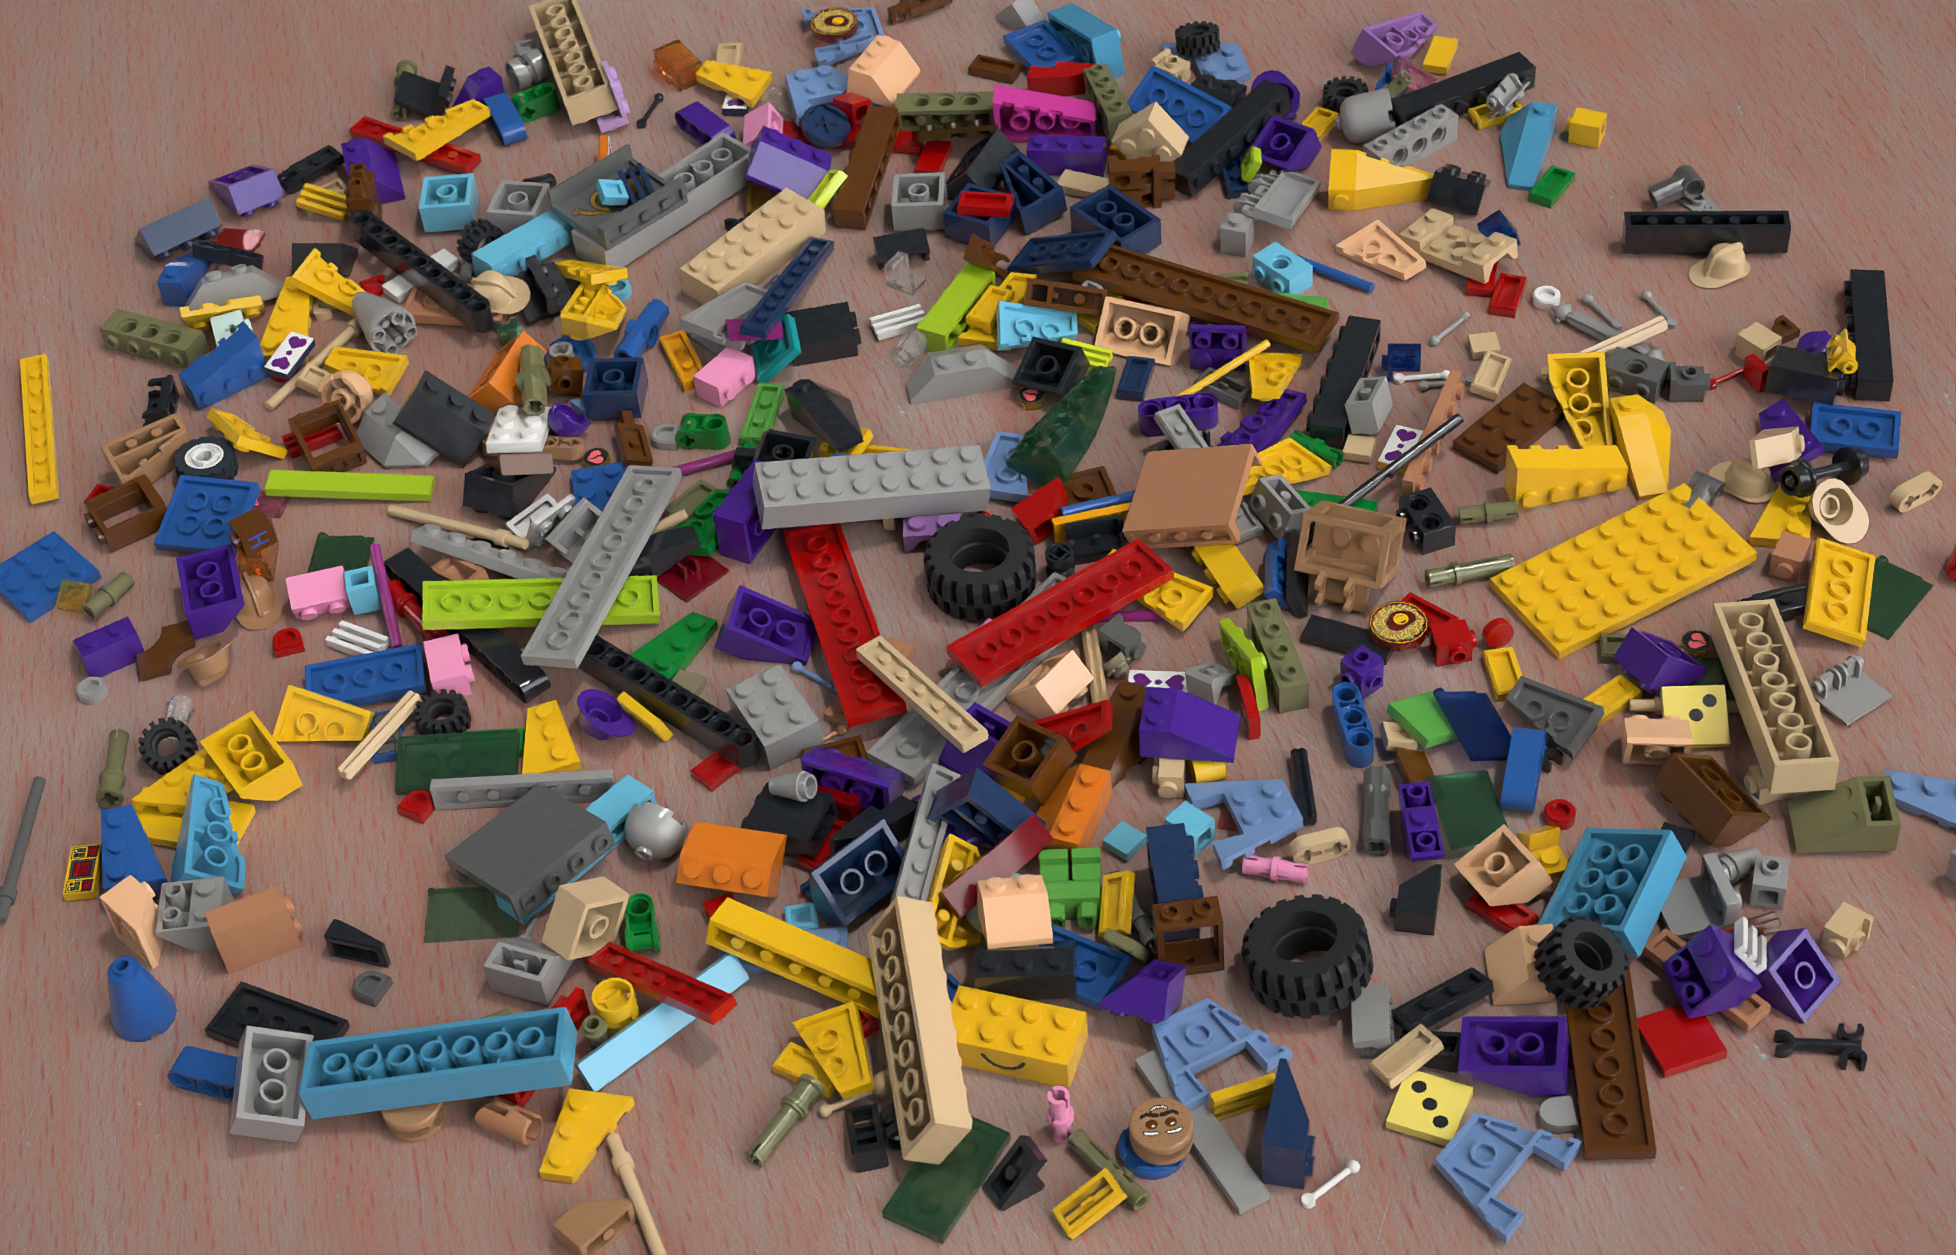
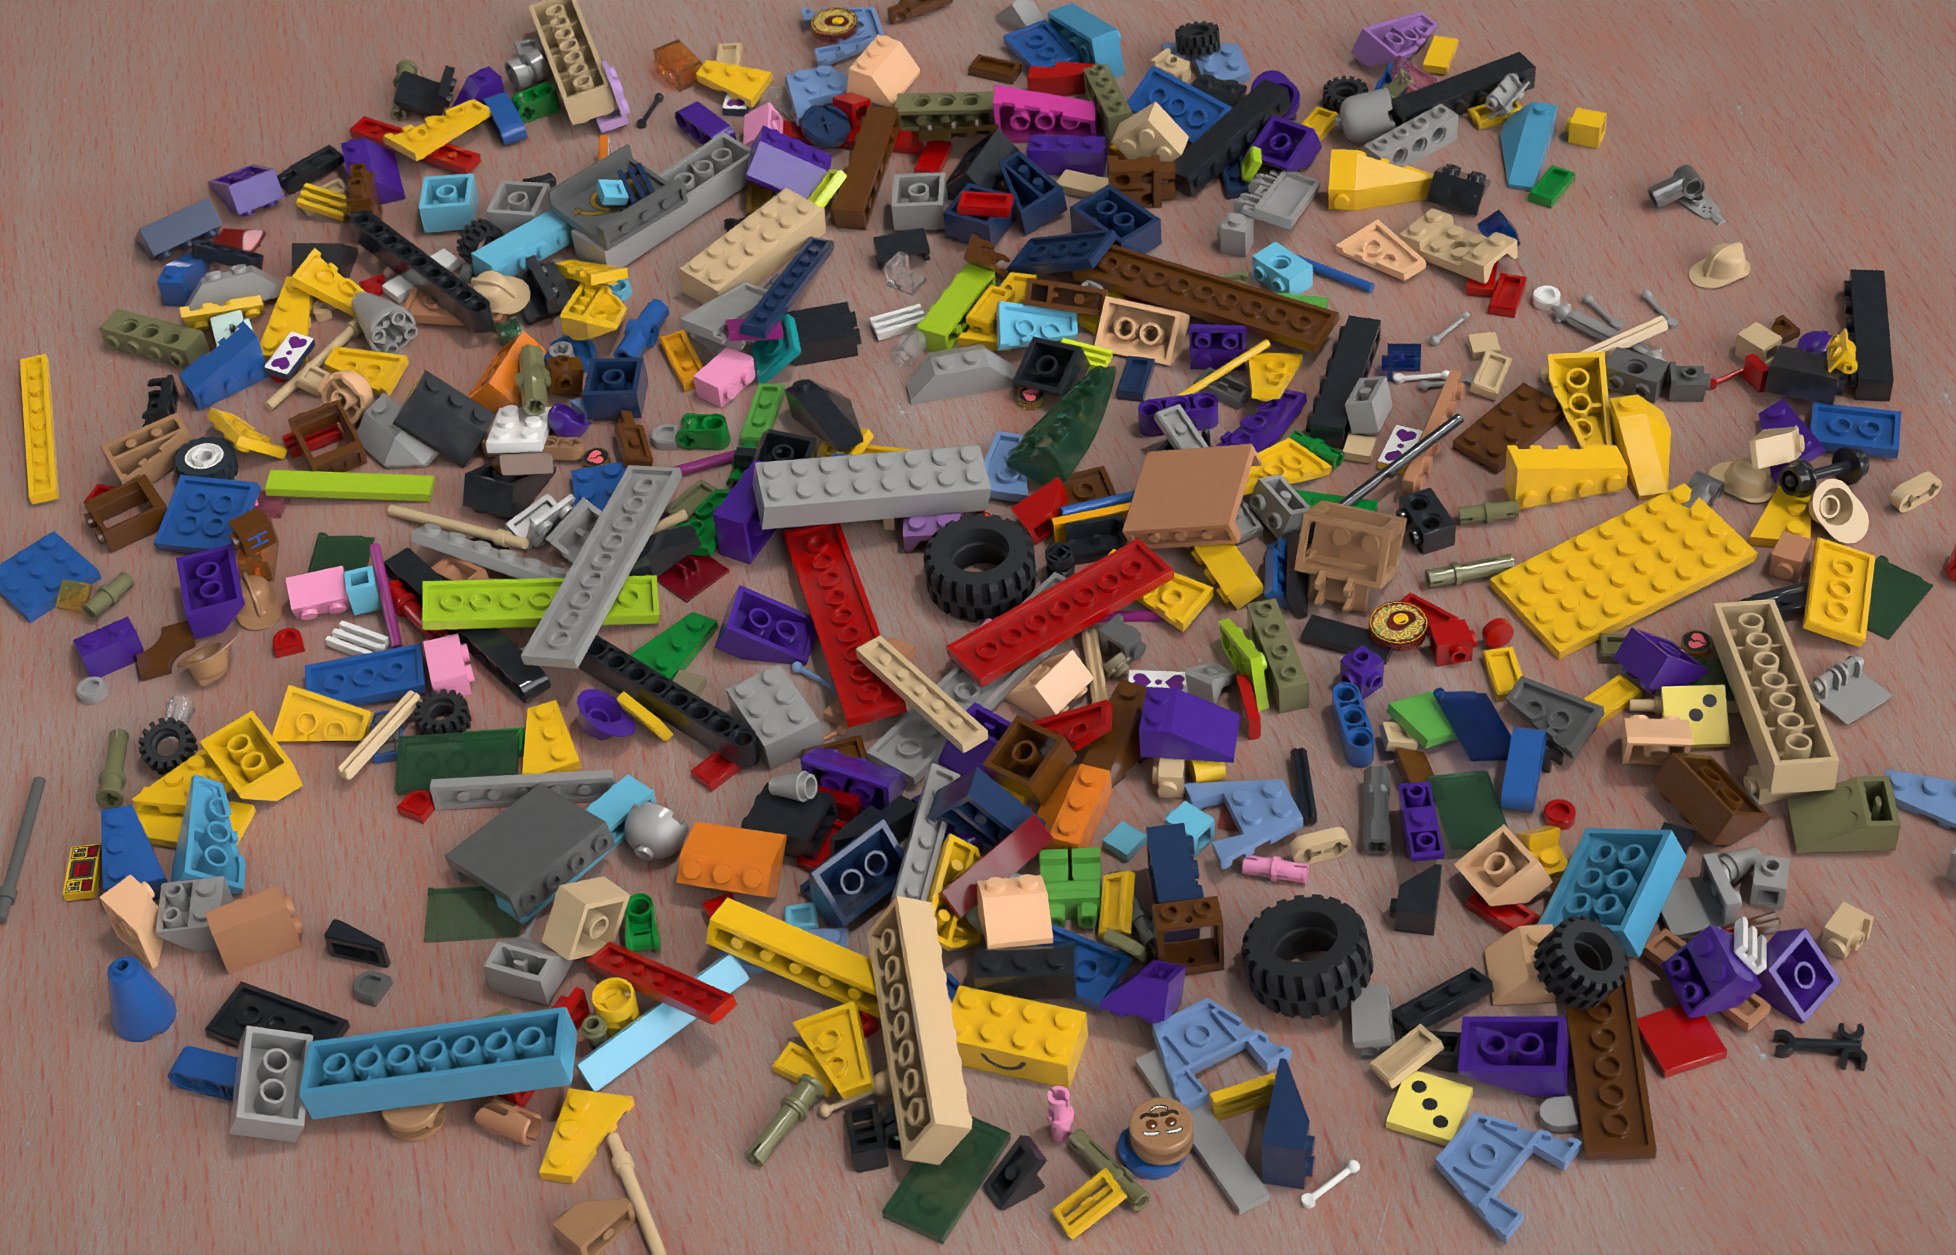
black brick [1622,210,1791,254] -> none

